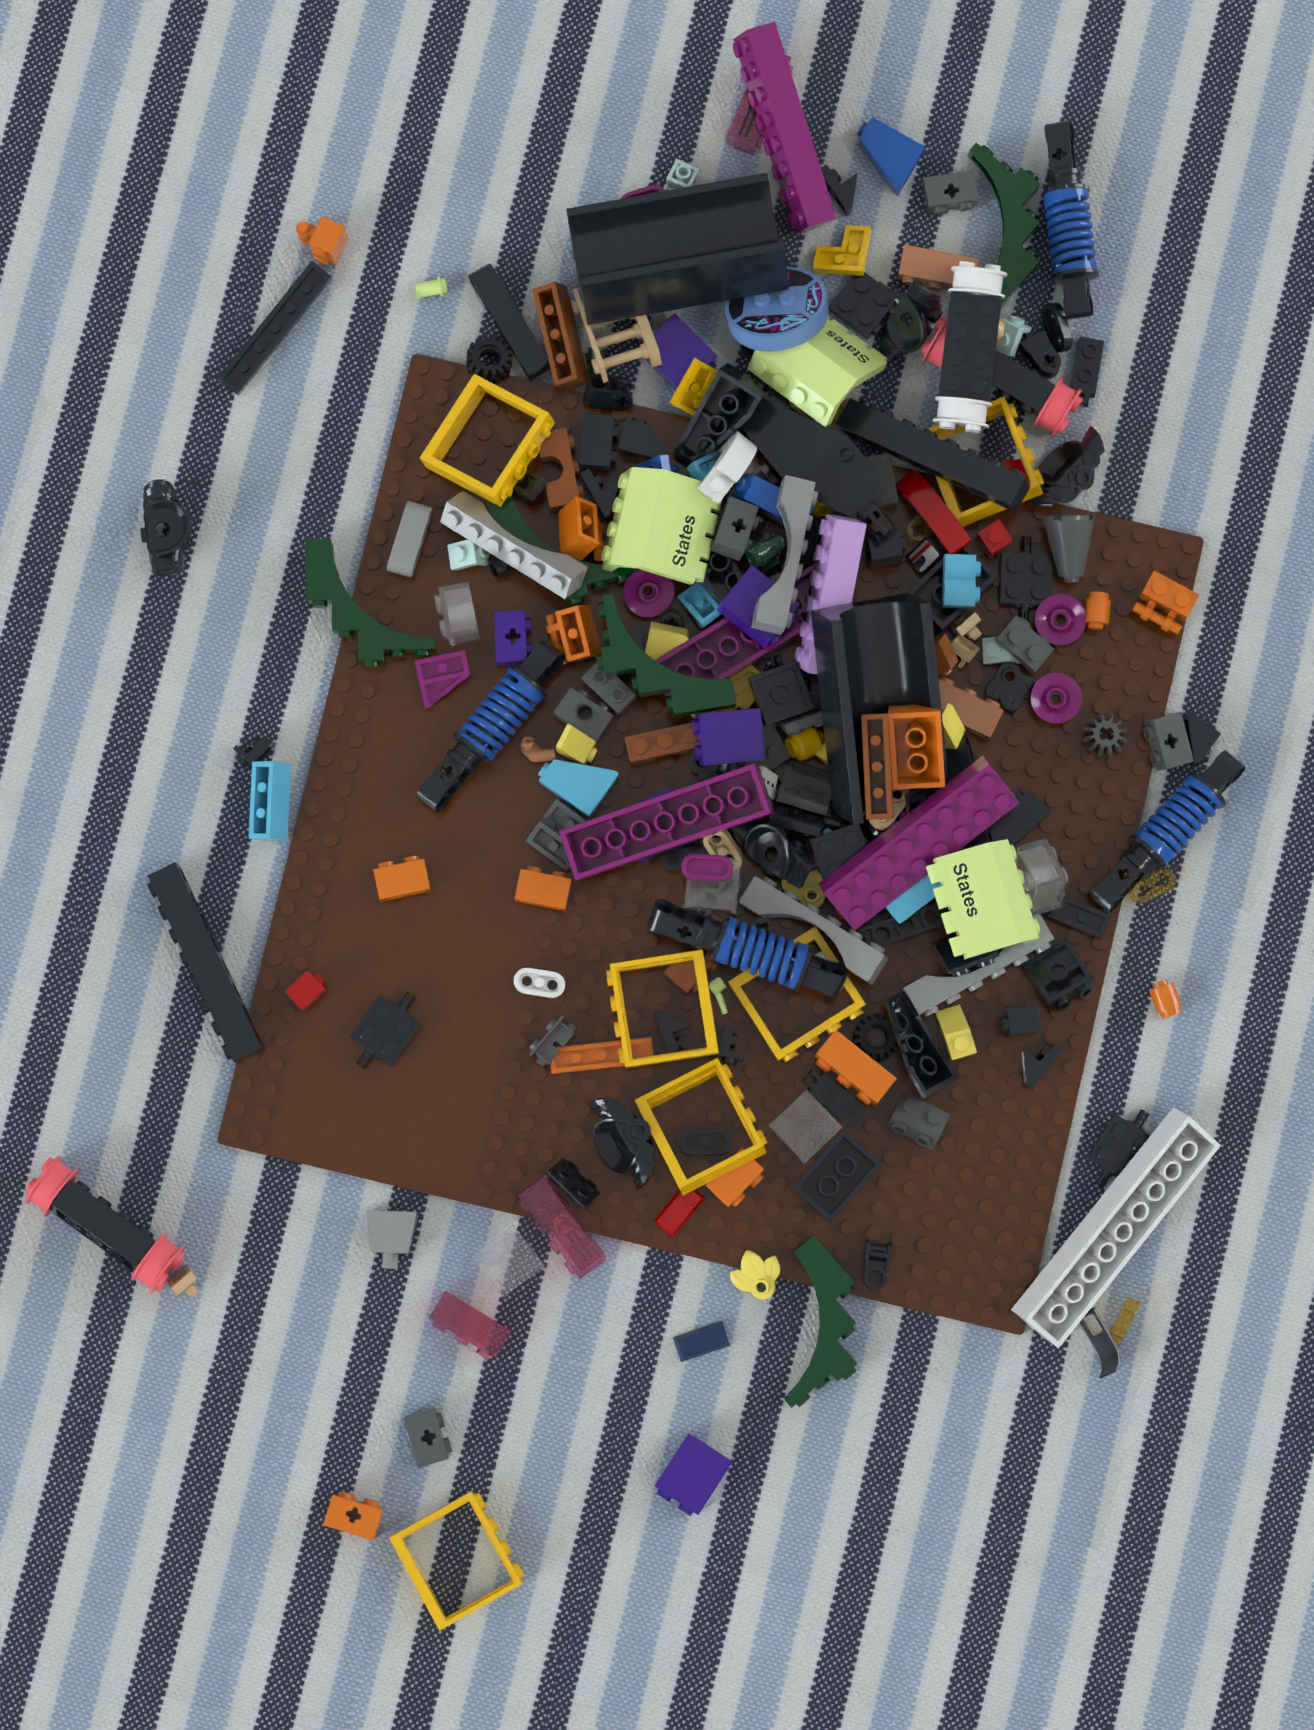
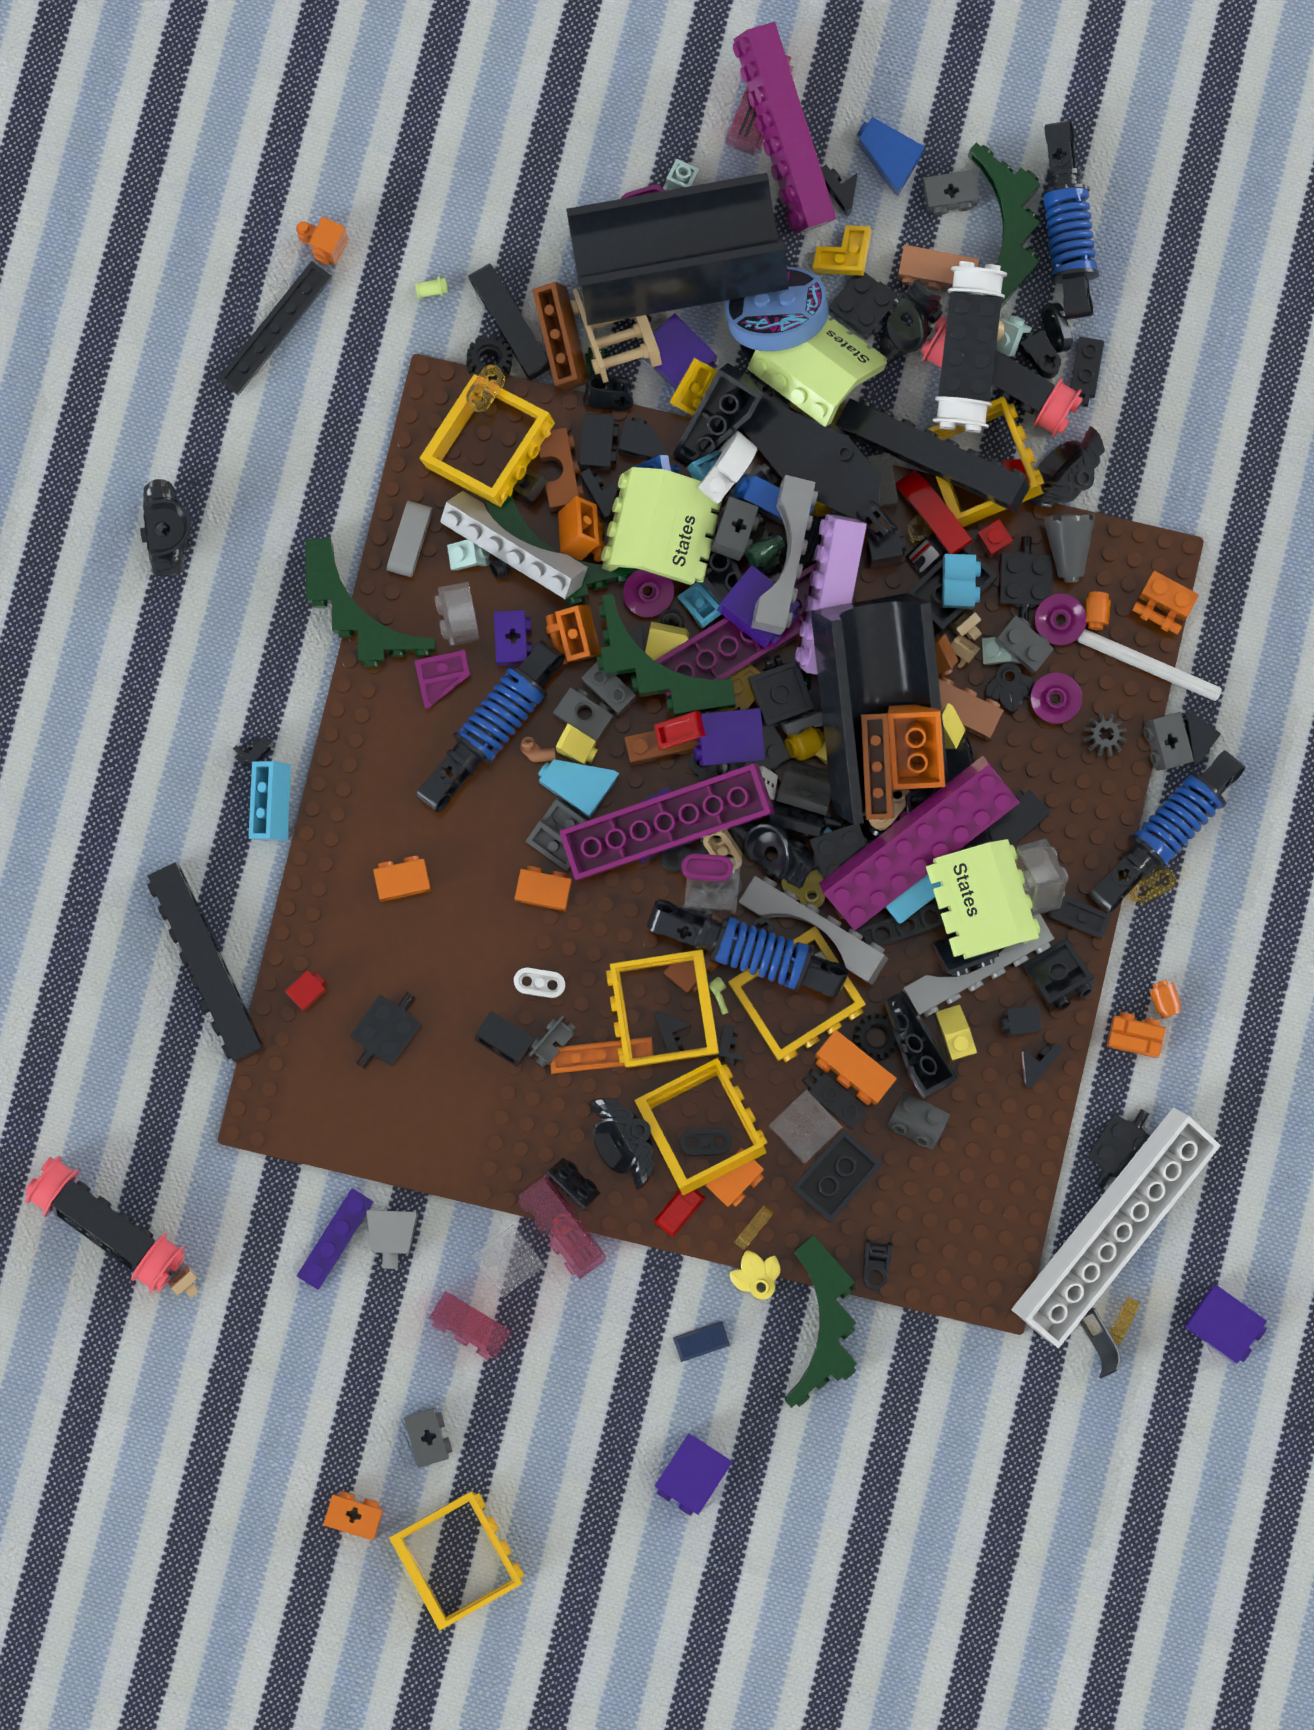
none -> dark purple plate [297,1188,374,1290]
none -> clear yellow beam [466,365,505,412]
none -> black hinge [474,1011,534,1067]
none -> red tile [654,711,706,750]
none -> clear yellow beam [733,1204,775,1251]
none -> white axle [1077,629,1222,701]
none -> orange brick [1106,1012,1166,1059]
none -> dark purple brick [1183,1284,1267,1364]

